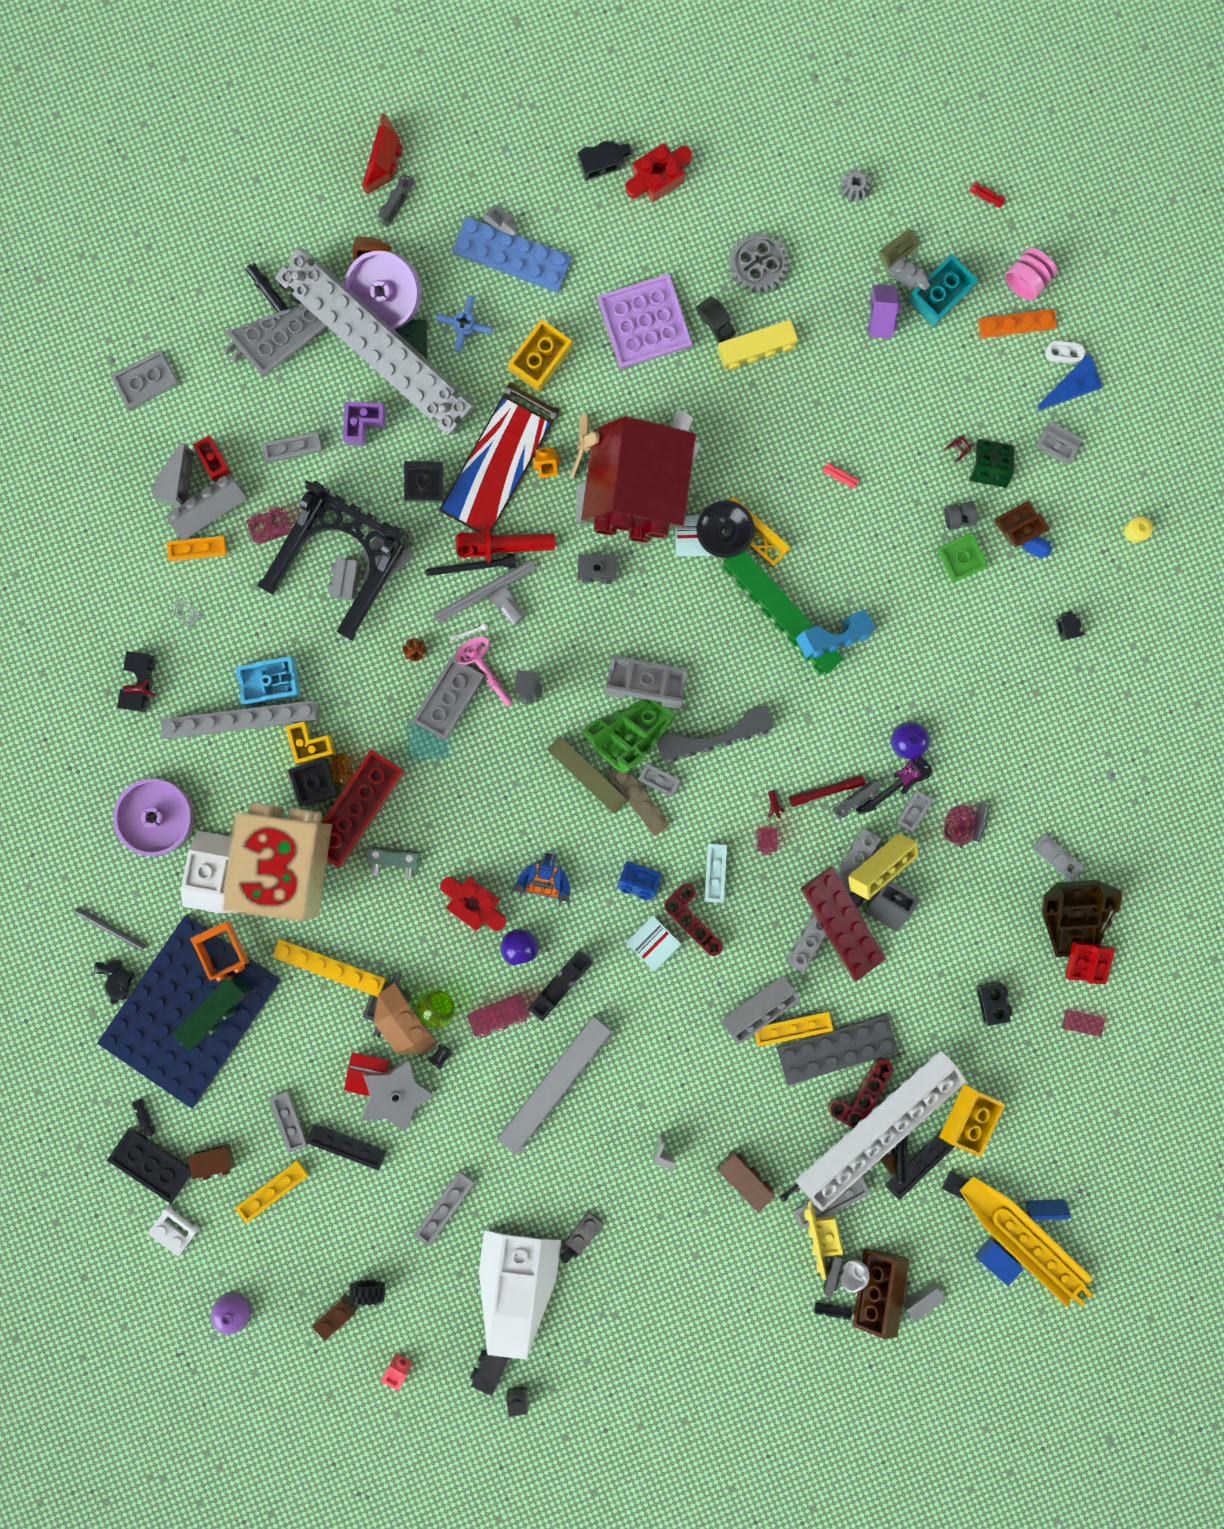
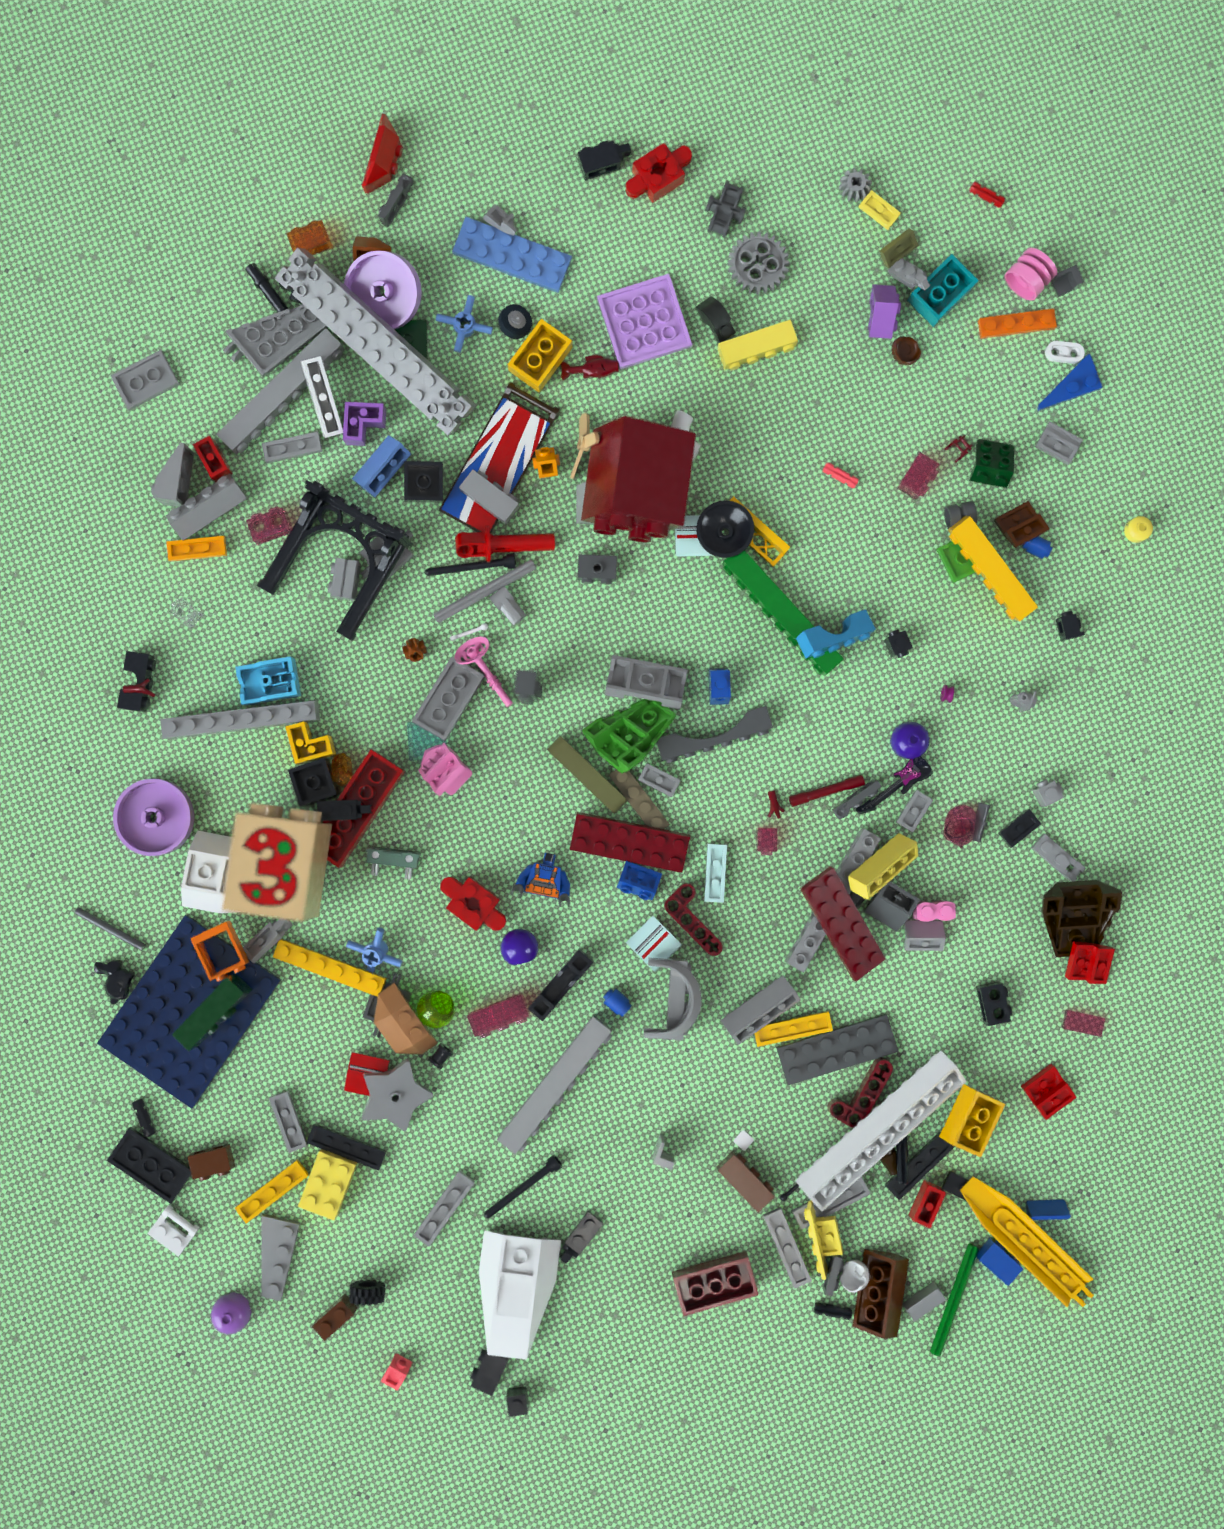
none -> light grey brick [216,328,344,455]
none -> light grey hinge [243,918,293,964]
none -> light grey wing [261,1214,300,1301]
none -> clear orange brick [286,220,333,255]
none -> light yellow brick [298,1149,358,1220]
none -> white brick [301,356,343,438]
none -> black hinge [317,800,372,821]
none -> medium blue bar [346,928,403,973]
none -> medium blue brick [352,435,411,497]
none -> bright pink piece [418,743,472,796]
none -> light grey brick [459,469,520,525]
none -> black piece [484,1155,563,1219]
none -> black wheel [498,304,532,339]
none -> dark red animal [561,355,619,380]
none -> dark red plate [570,812,690,873]
none -> blue brick [603,988,632,1017]
none -> light grey piece [643,957,701,1040]
none -> brick [672,1251,759,1317]
none -> dark grey axle [705,181,747,238]
none -> blue torso [708,668,731,705]
none -> white sticker [734,1130,754,1151]
none -> light grey plate [763,1207,812,1289]
none -> light yellow plate [859,190,901,230]
none -> black brick [884,629,913,658]
none -> reddish brown hair [891,336,921,365]
none -> clear pink brick [897,452,939,500]
none -> light grey panel [904,920,946,951]
none -> red brick [908,1180,946,1229]
none -> bright pink brick [913,900,956,922]
none -> green axle [930,1244,979,1357]
none -> magenta bush [940,684,954,703]
none -> yellow brick [948,515,1038,622]
none -> black plate [998,809,1041,848]
none -> light grey hinge [1010,691,1037,713]
none -> red slope [1021,1064,1077,1120]
none -> light grey brick [1032,779,1064,807]
none -> dark grey panel [1051,265,1084,297]

